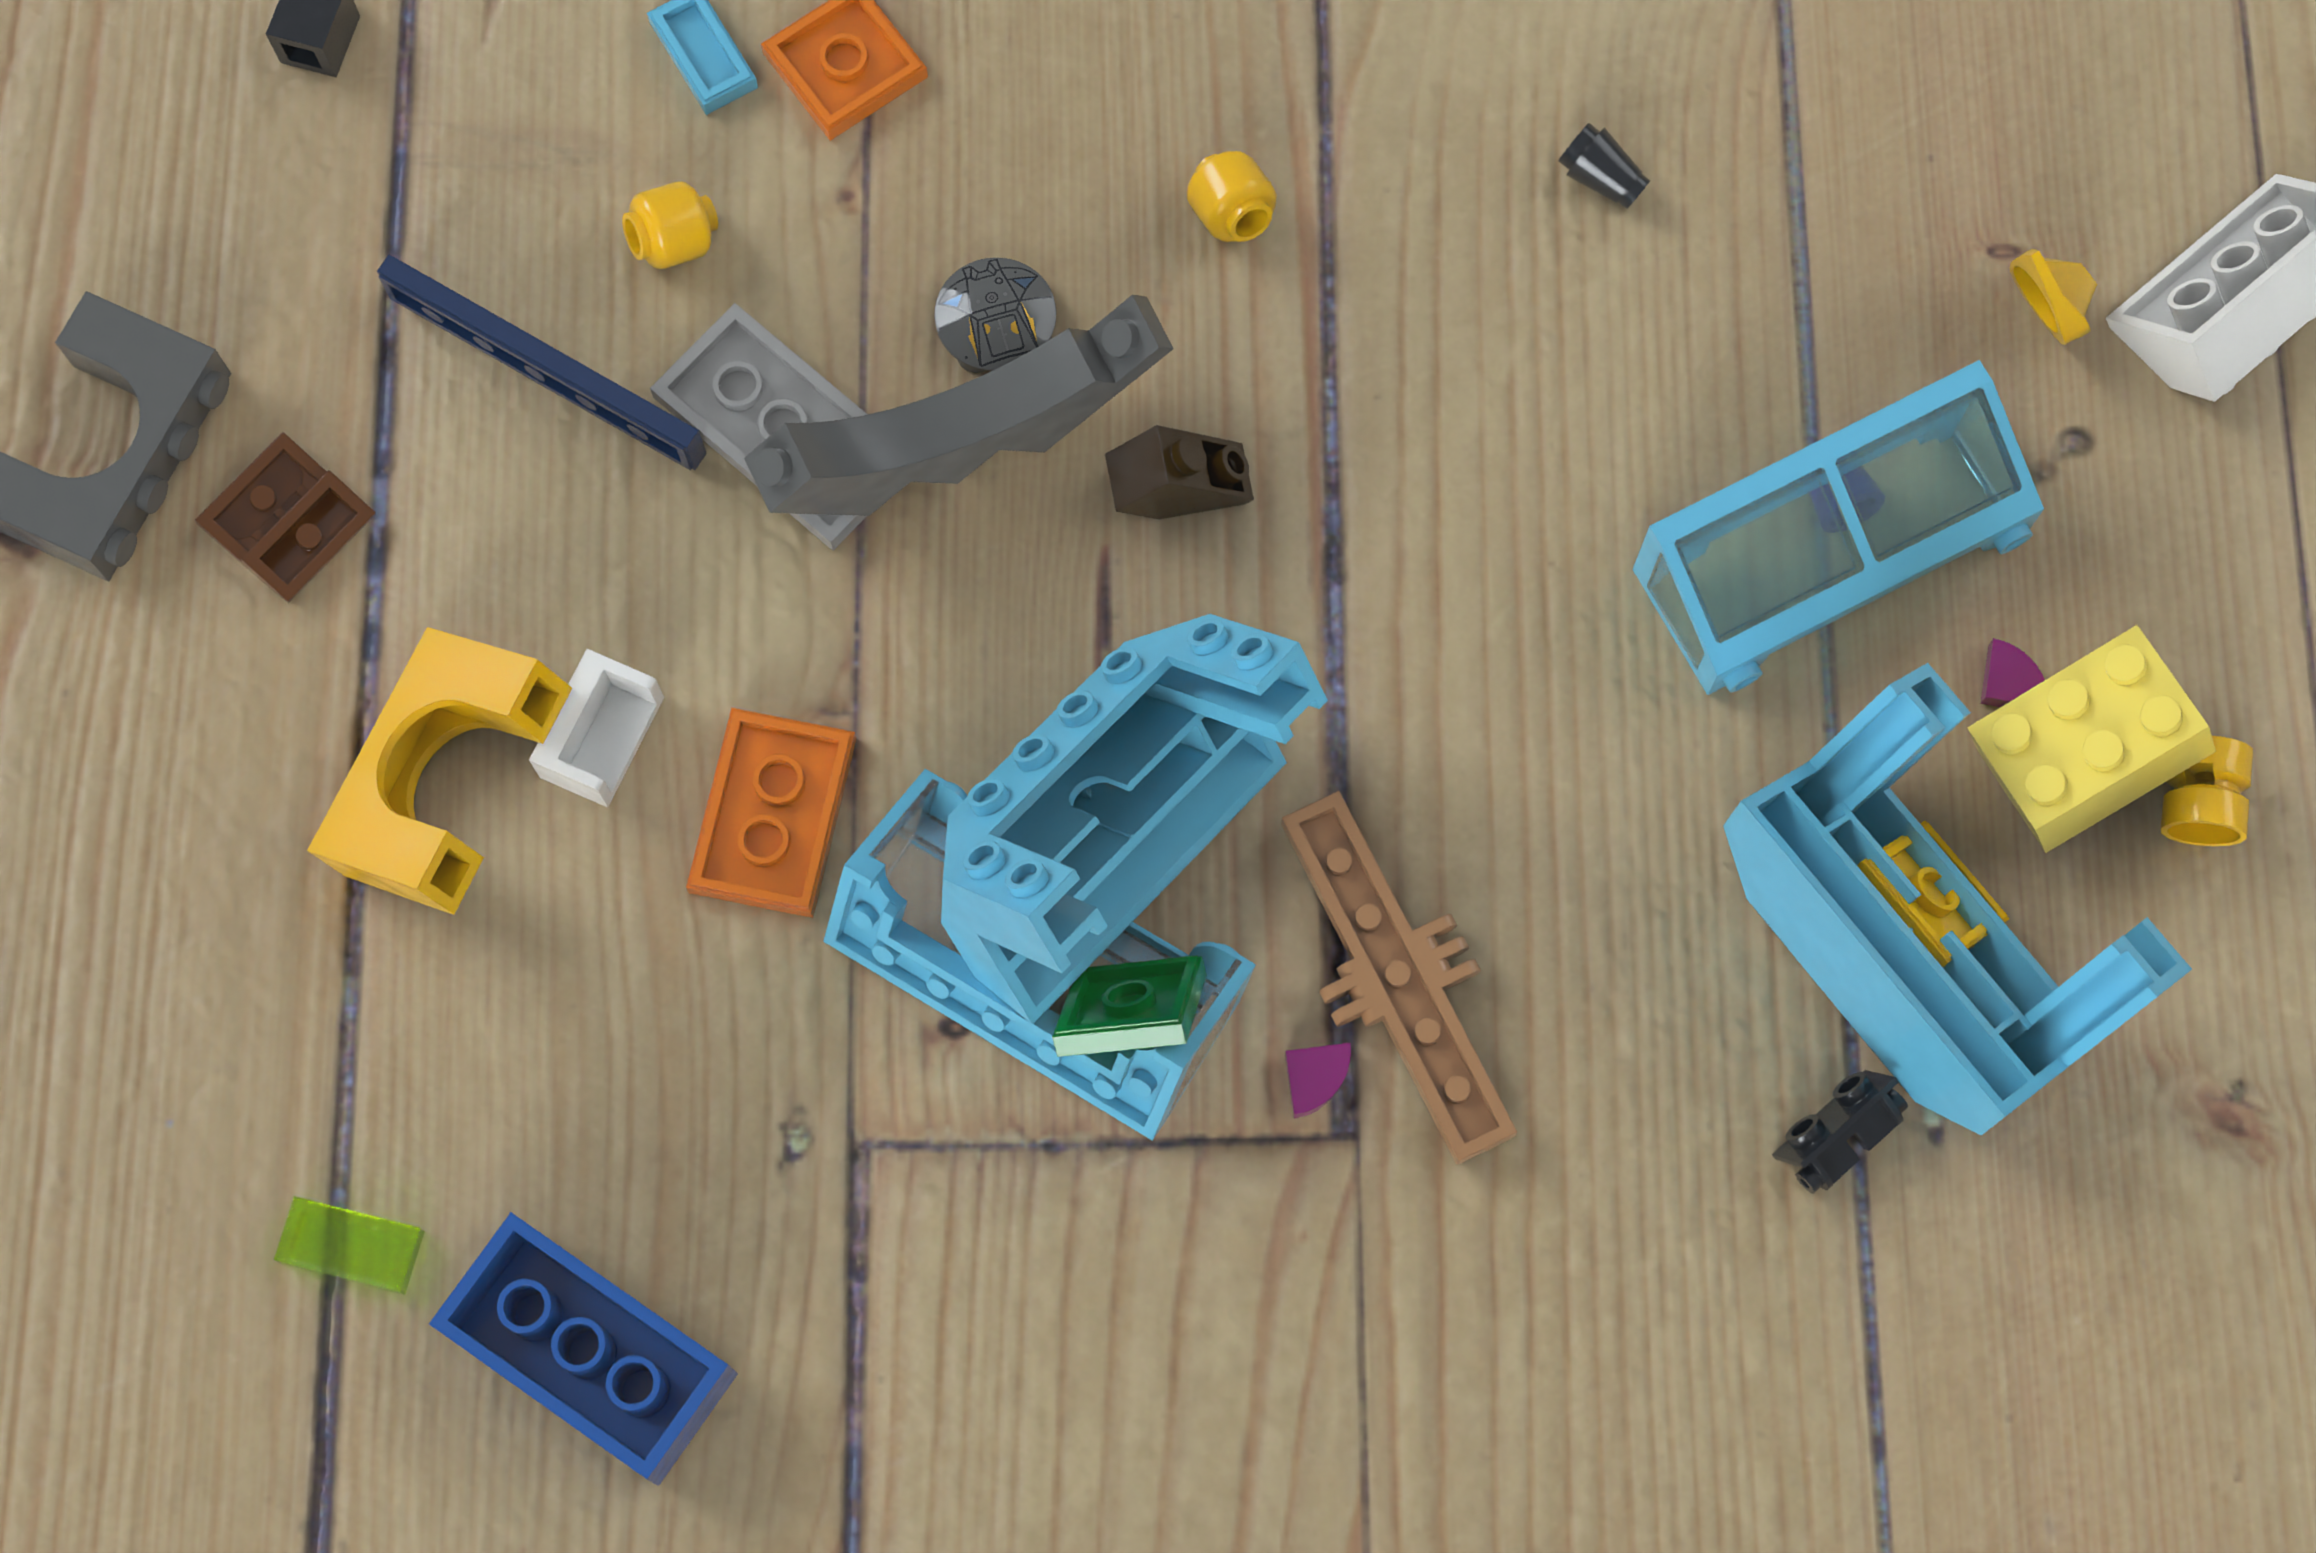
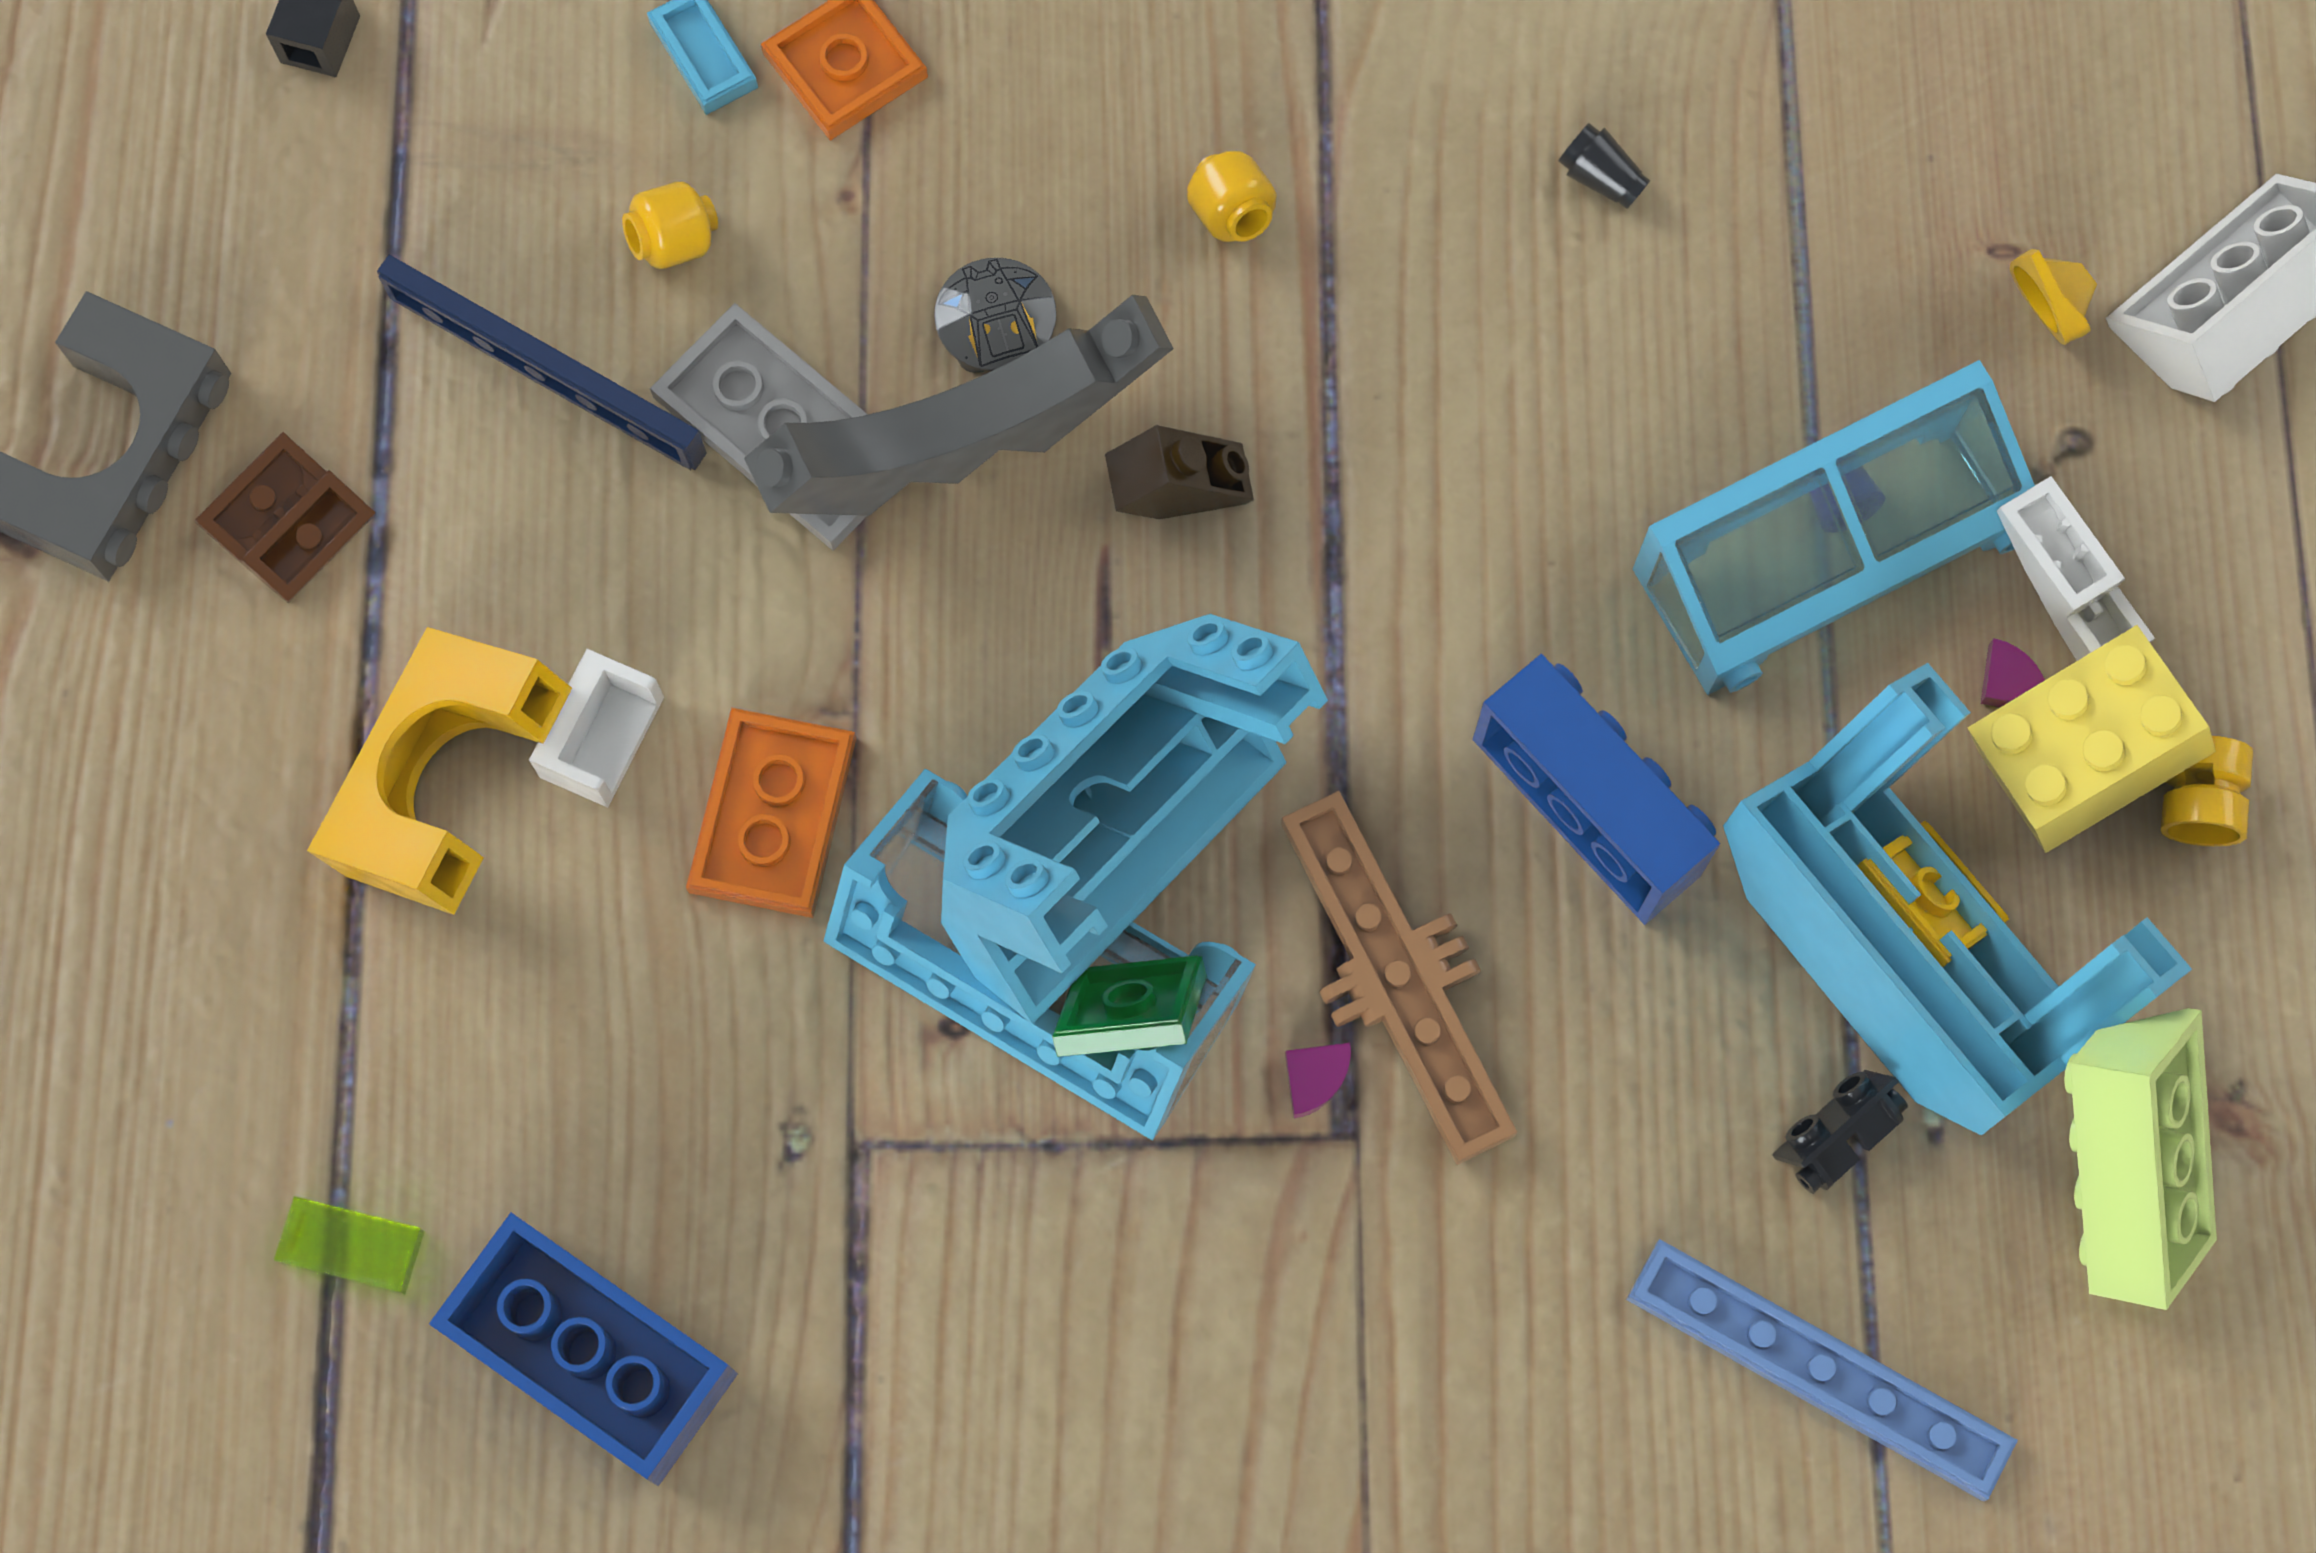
none -> blue brick [1472,653,1721,925]
none -> medium blue tile [1626,1239,2018,1501]
none -> white slope [1997,476,2155,661]
none -> yellowish green slope [2064,1008,2217,1310]

